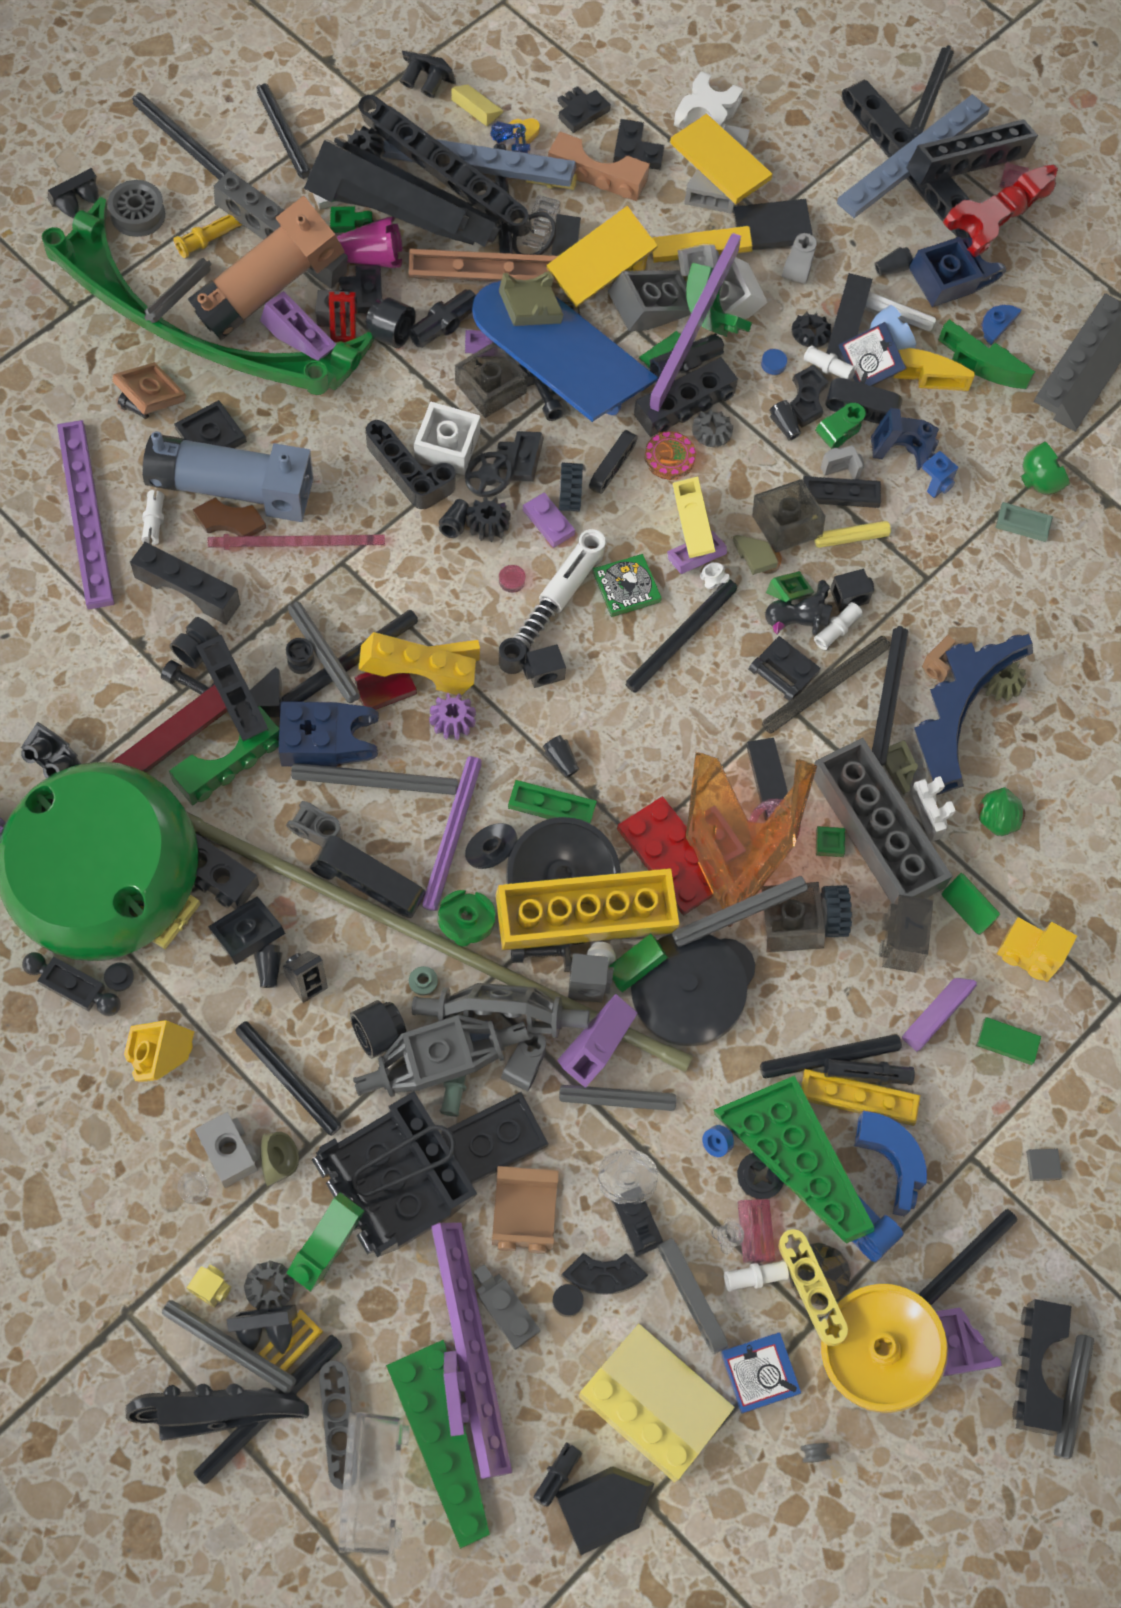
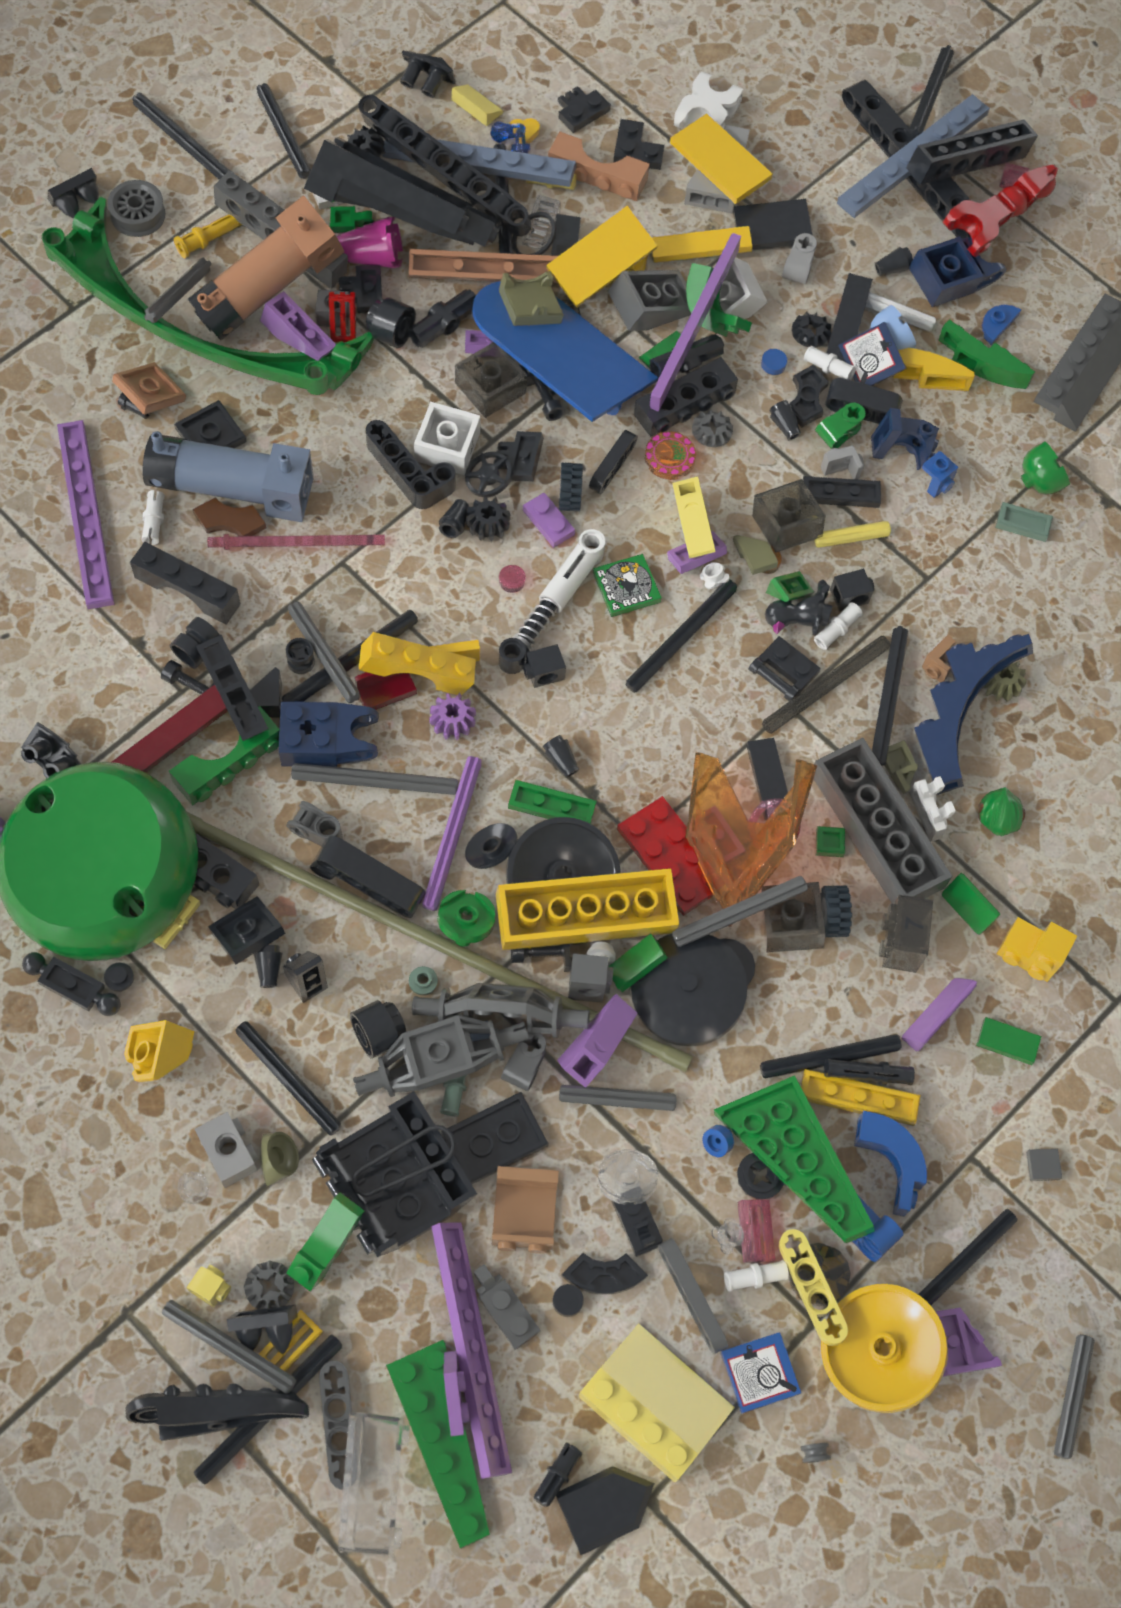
light grey bracket [677,244,719,276] -> none
black arch [1012,1299,1072,1436] -> none

